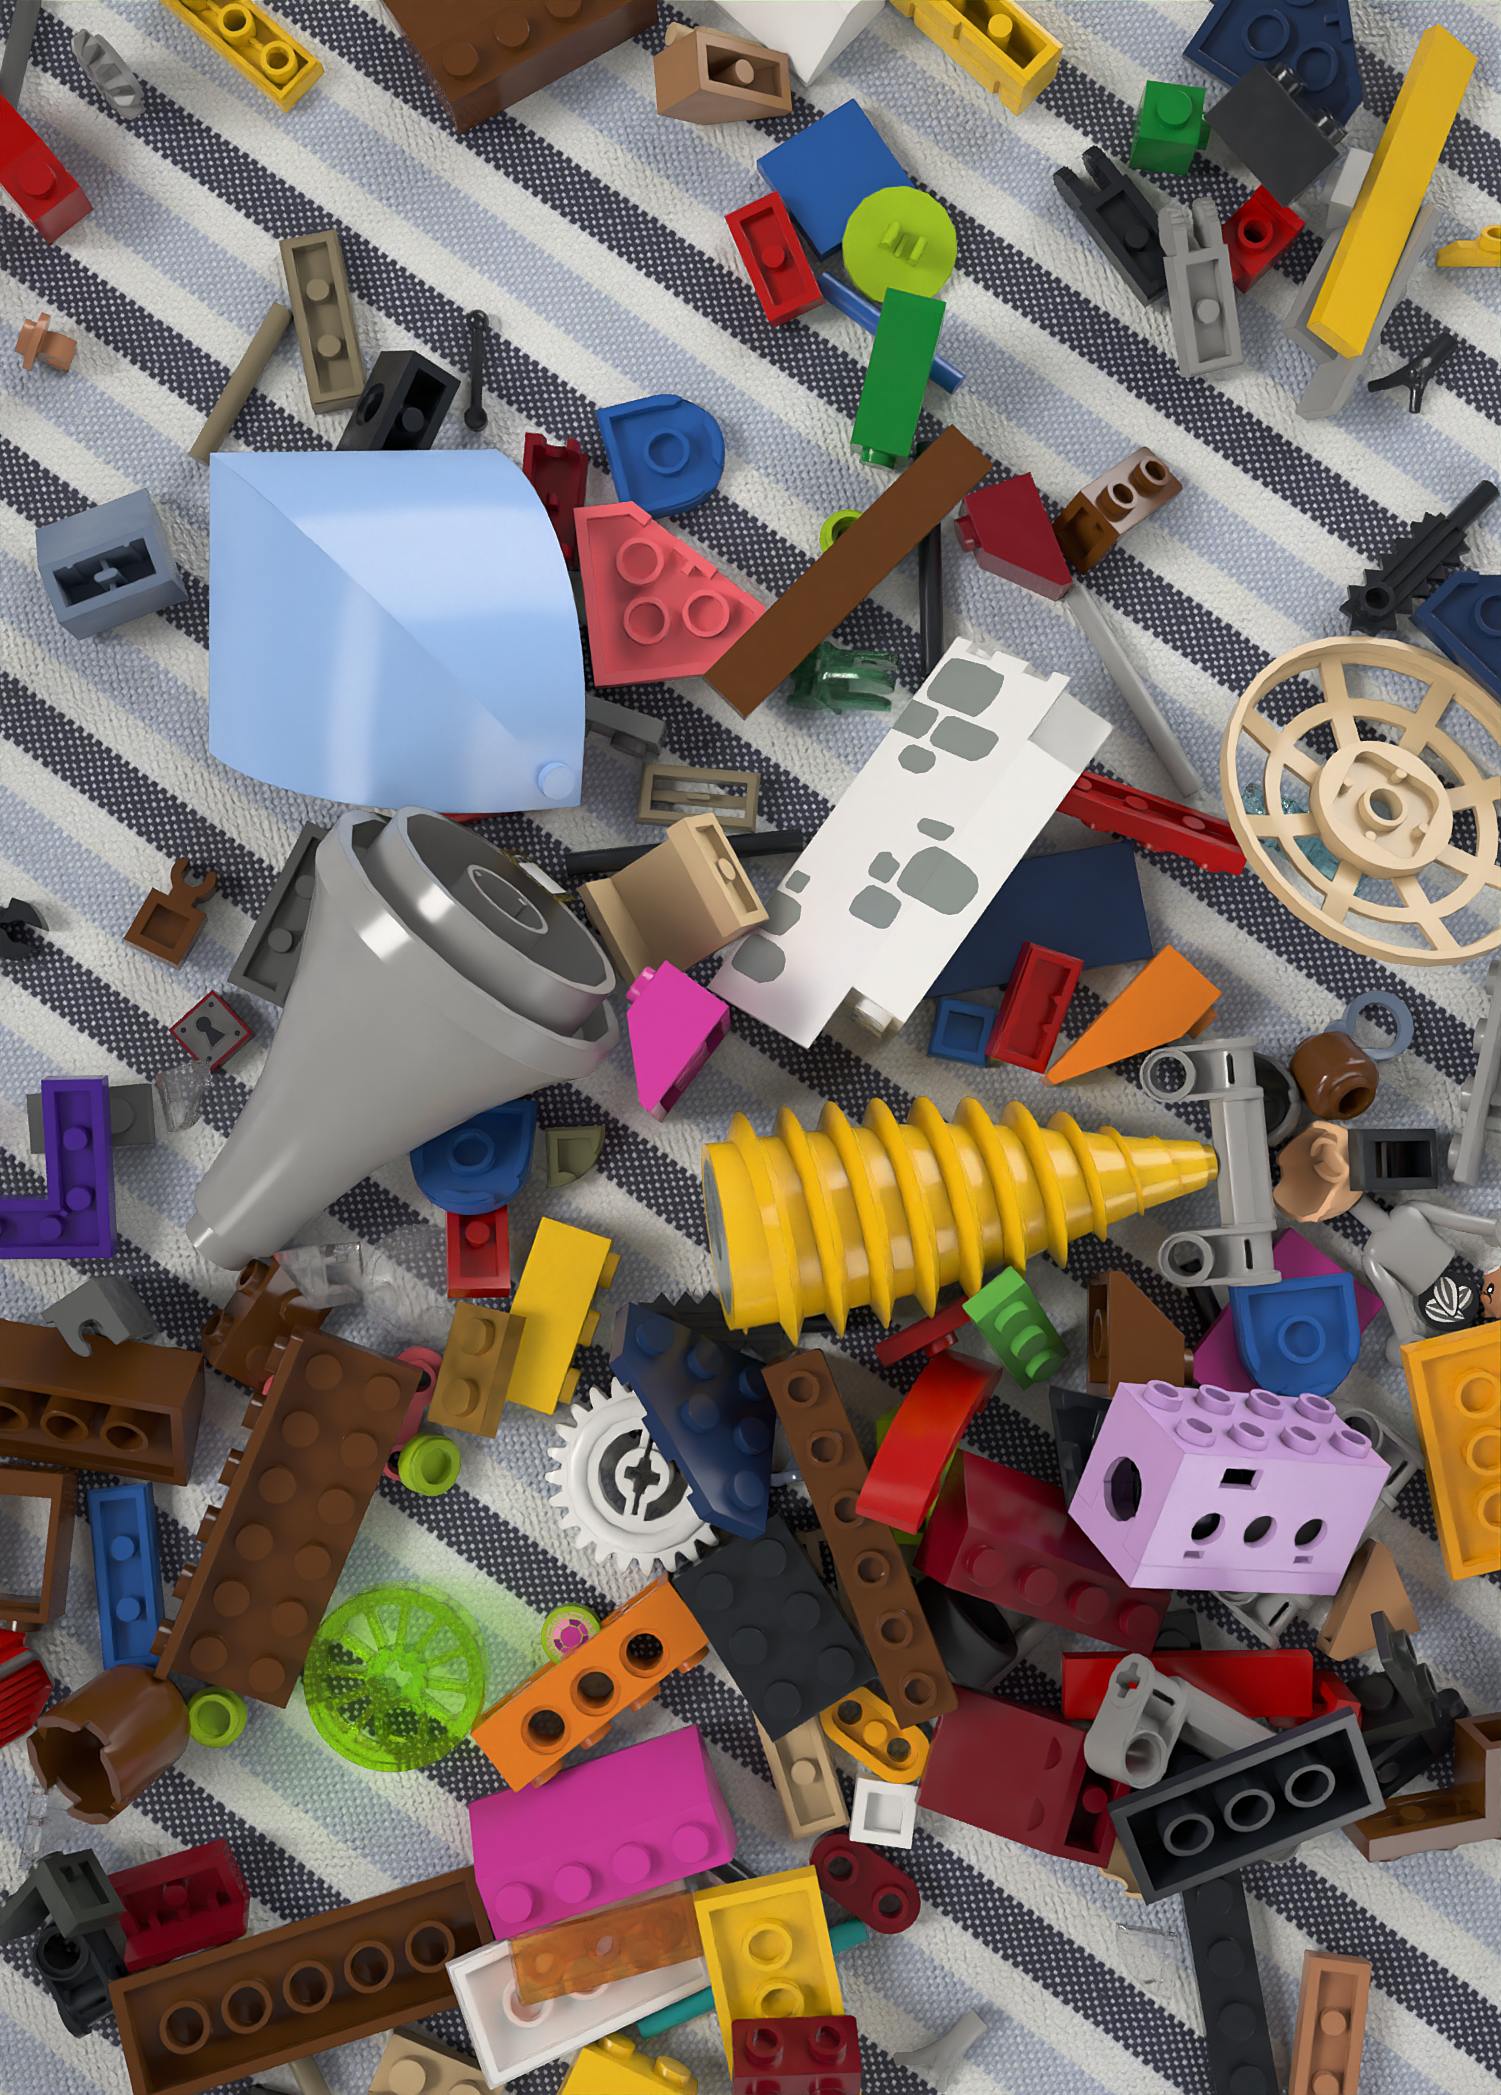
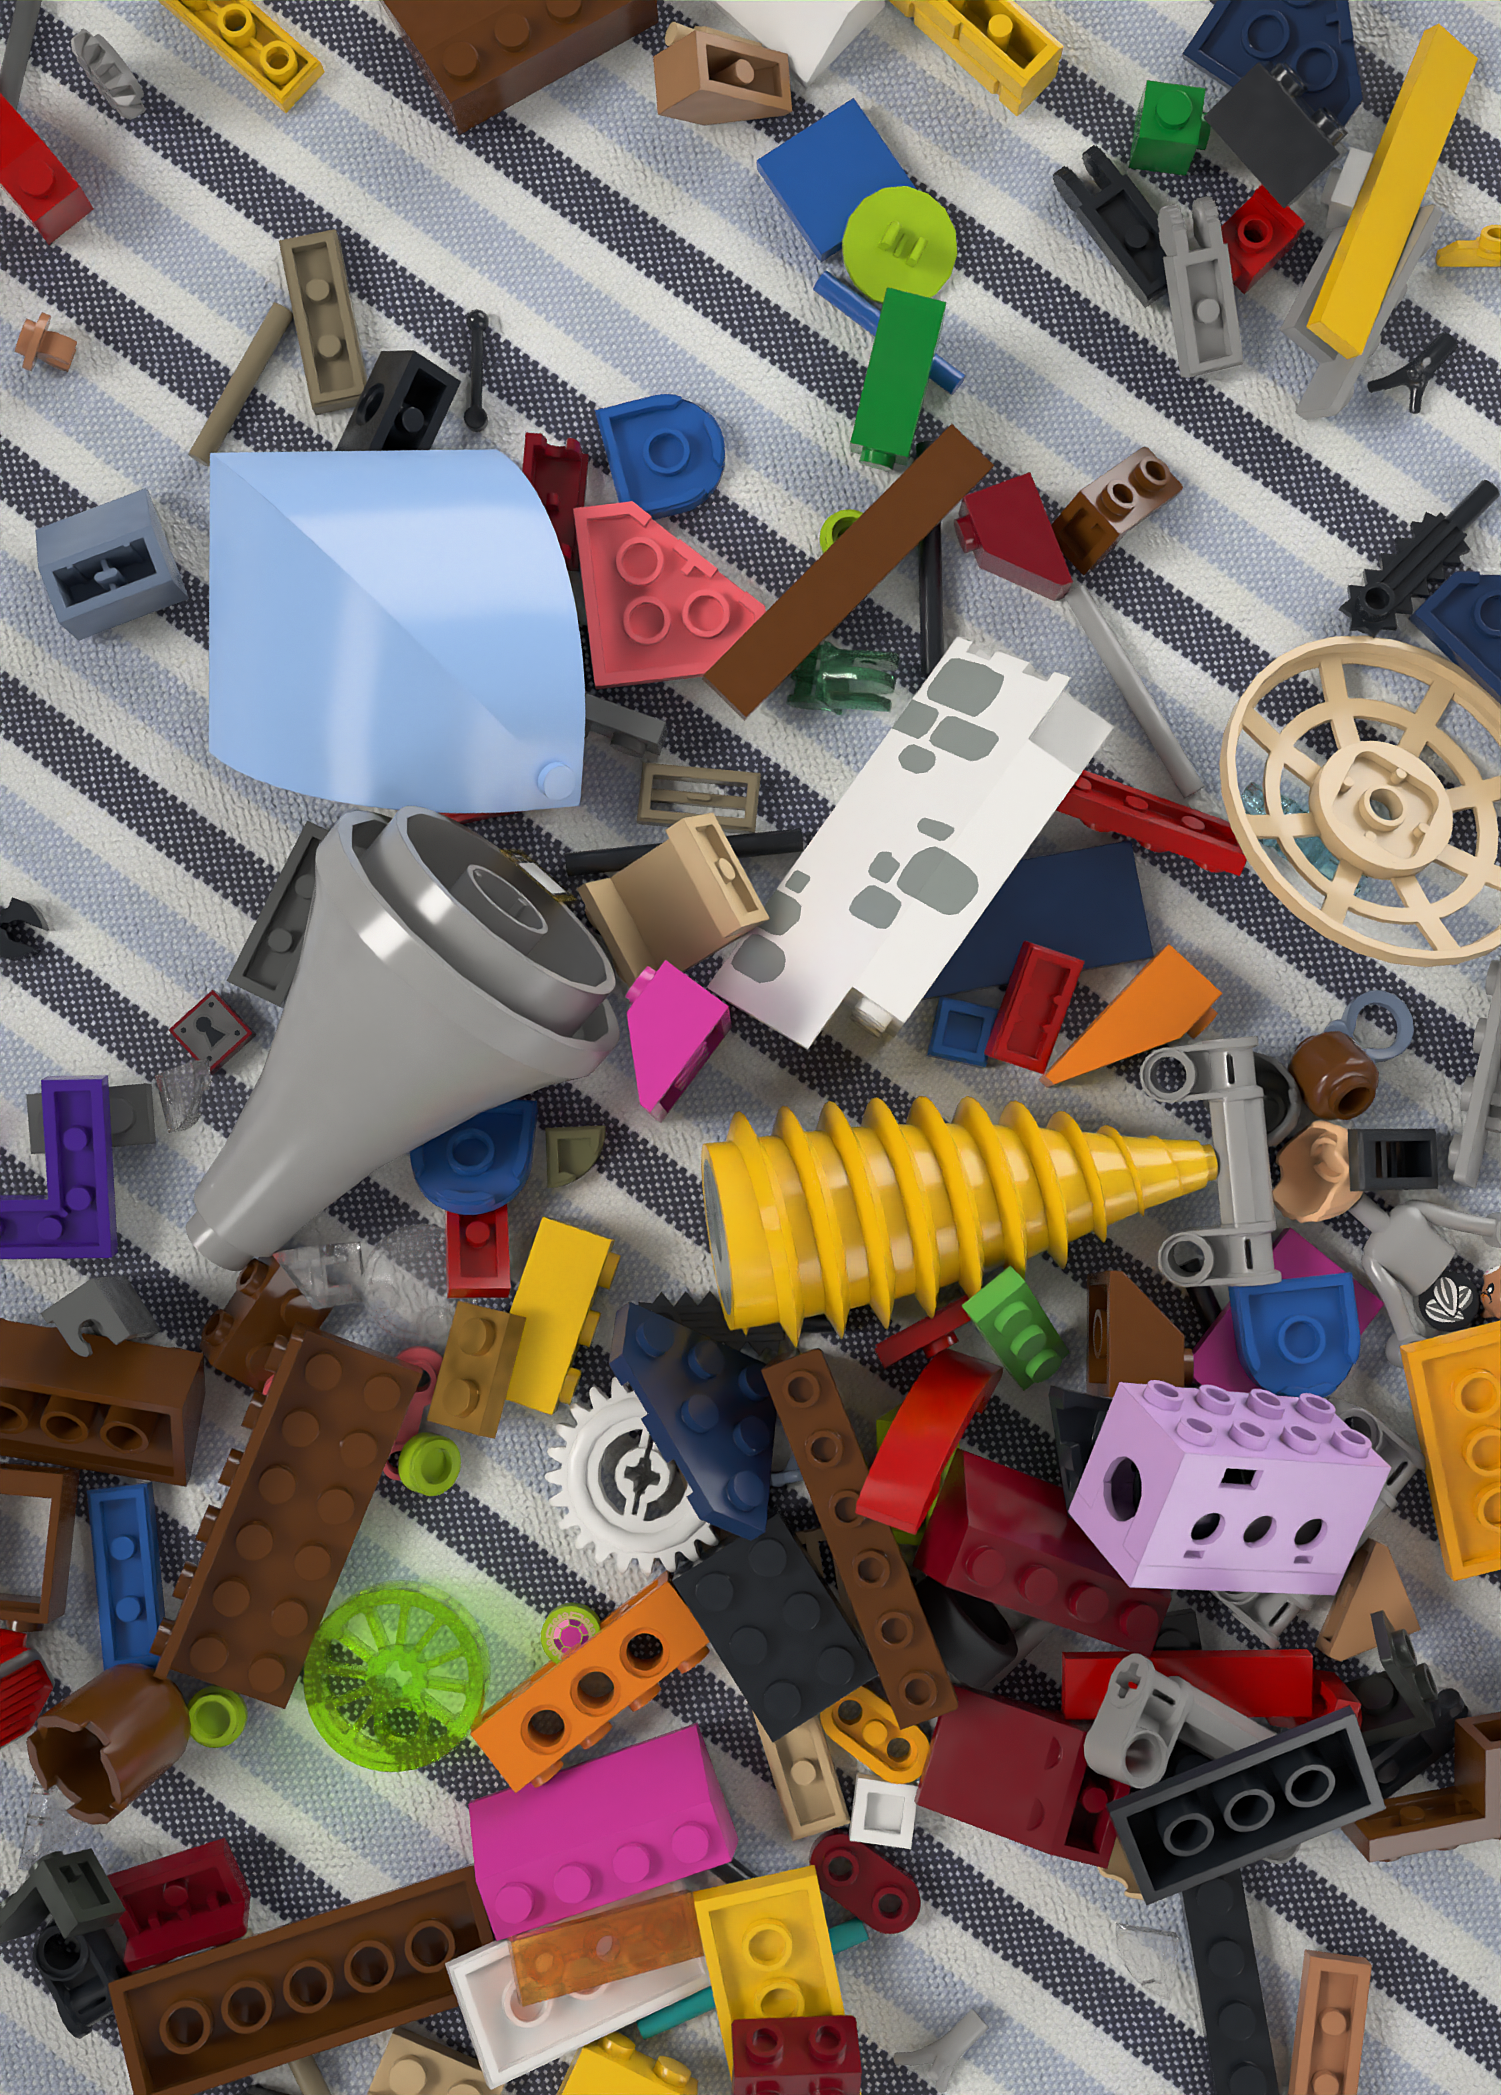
reddish brown plate [123,857,219,971] -> none
red plate [724,190,825,328] -> none

